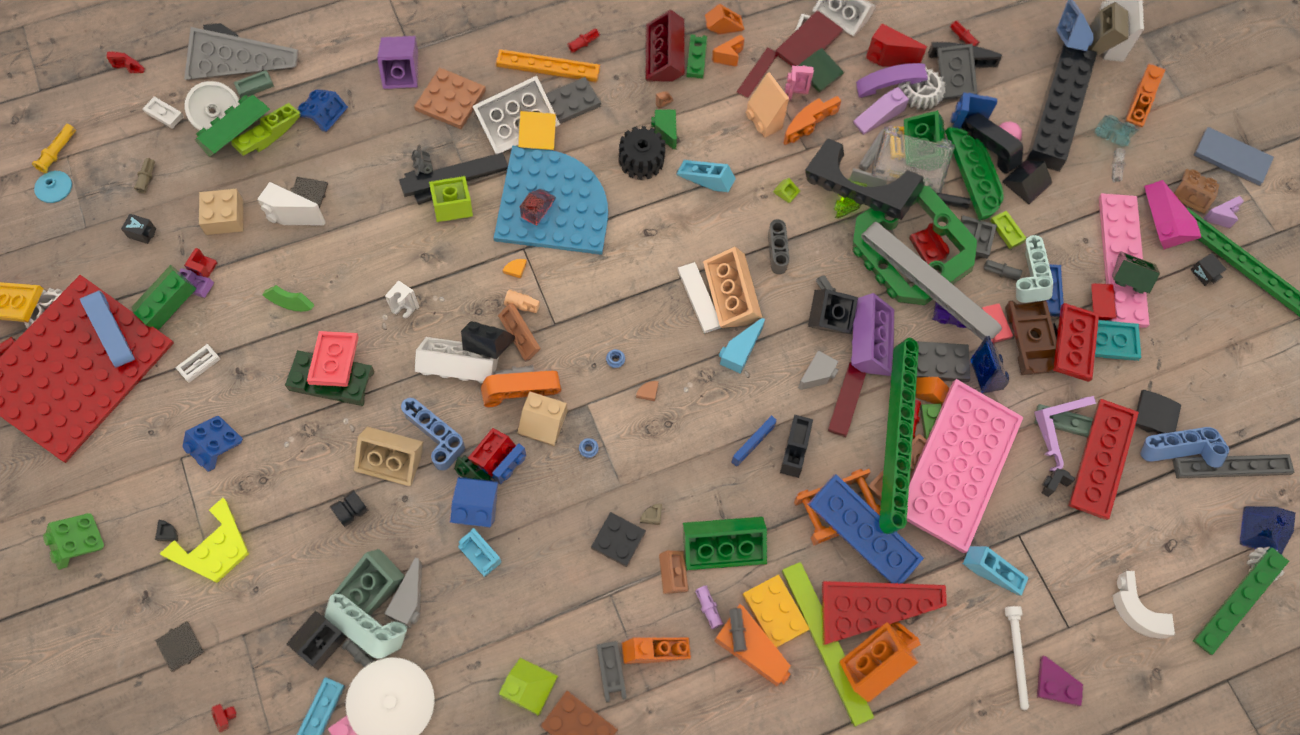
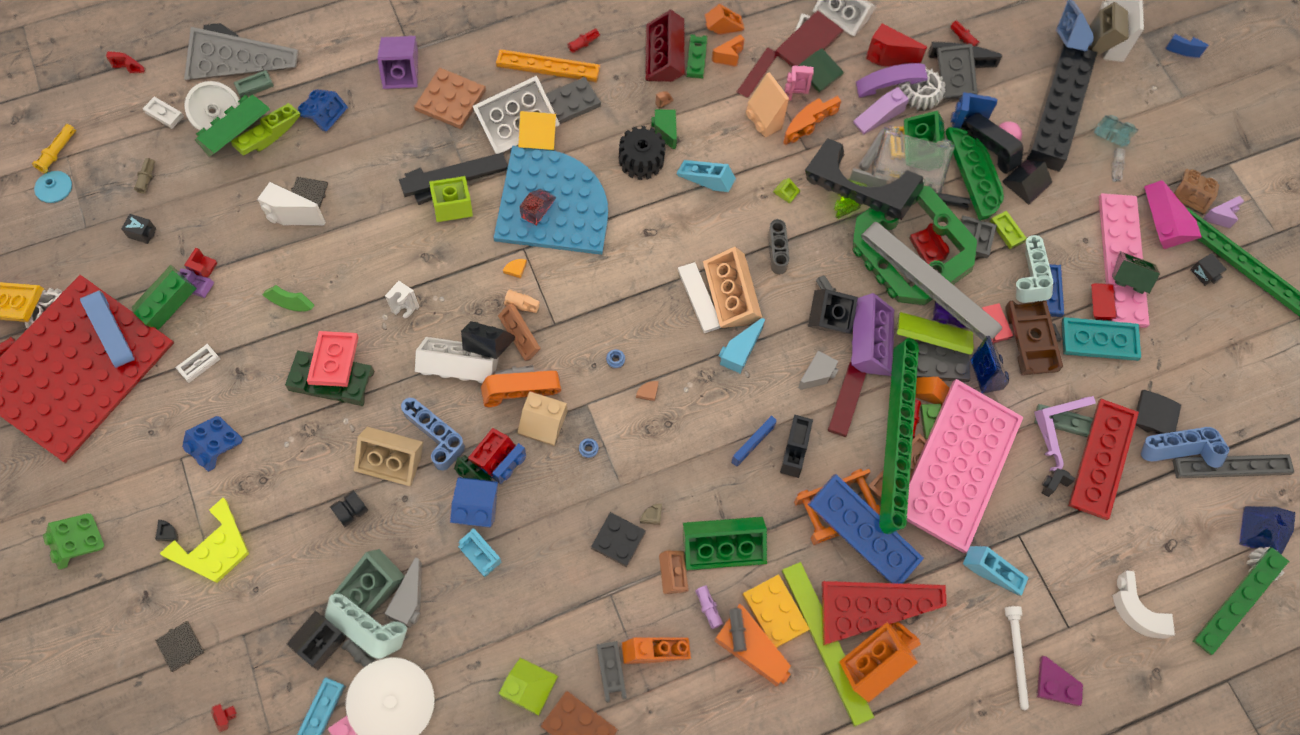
tan brick [199,189,243,235] -> none
dark grey hinge [411,144,433,176] -> none
dark grey axle [984,260,1022,281] -> none
red tile [1053,303,1099,382] -> none
orange slope [1126,63,1165,127] -> none
sand blue tile [1194,127,1274,186] -> none
none -> lime tile [897,312,974,355]
none -> blue slope [1165,34,1208,58]

